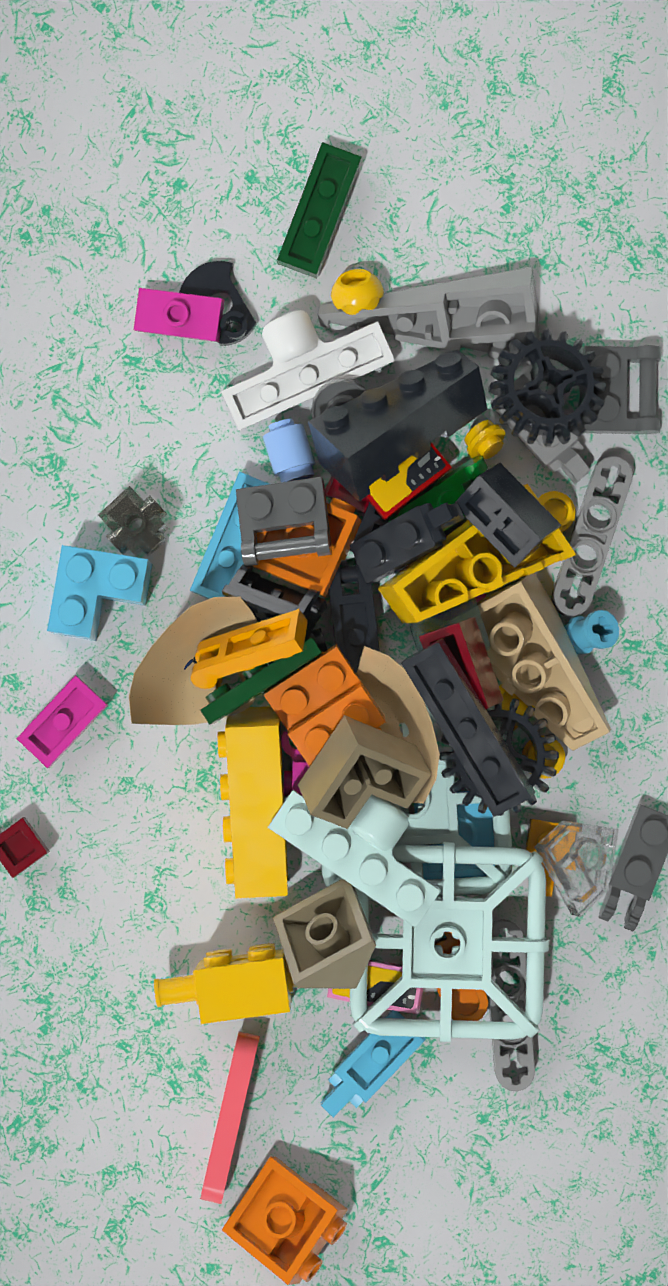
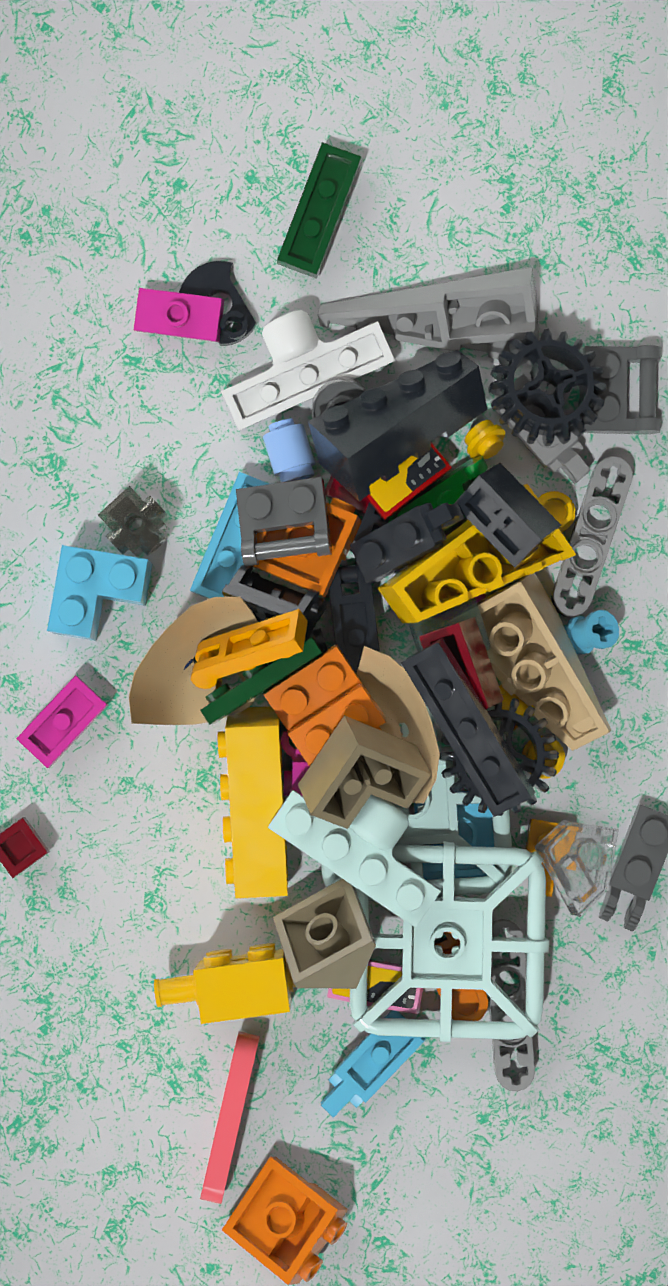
yellow plate [331,269,384,315] -> none

